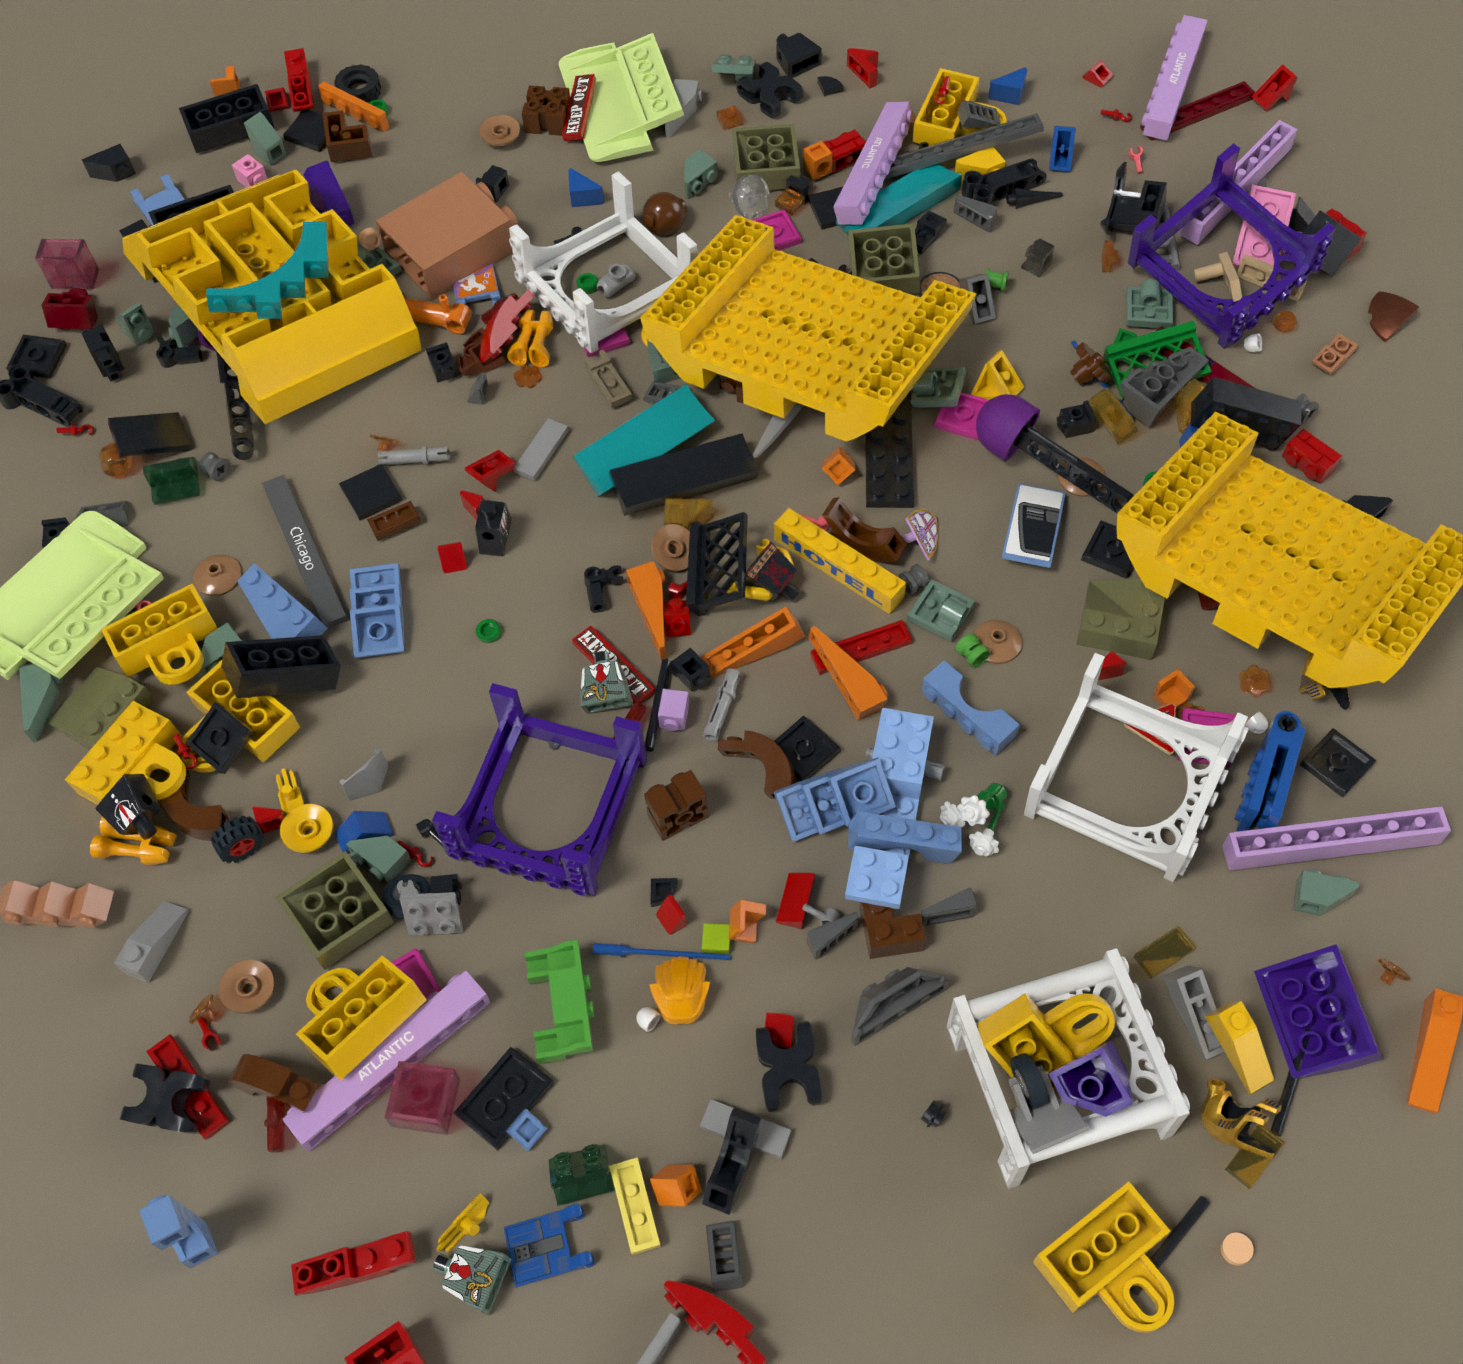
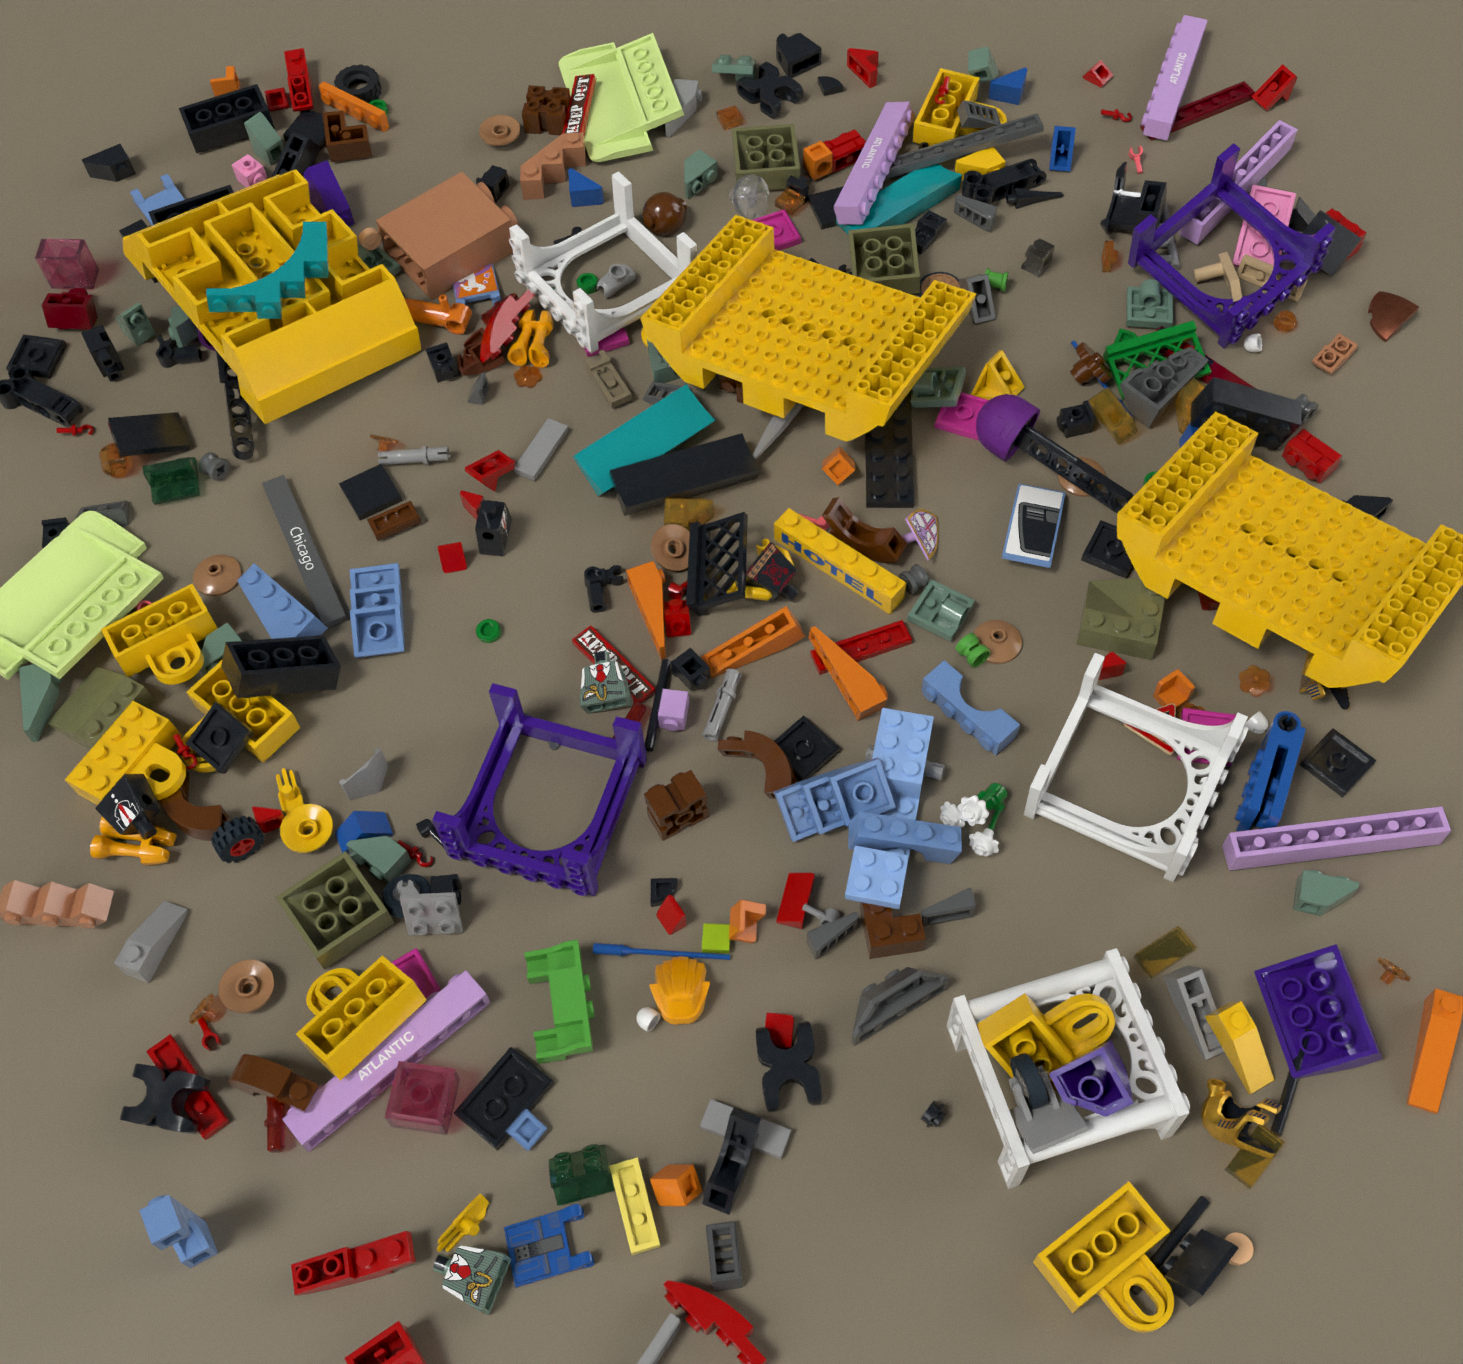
none -> black slope [271,131,321,177]
none -> nougat brick [520,132,586,200]
none -> sand green slope [968,47,999,83]
none -> black slope [1161,1229,1239,1307]

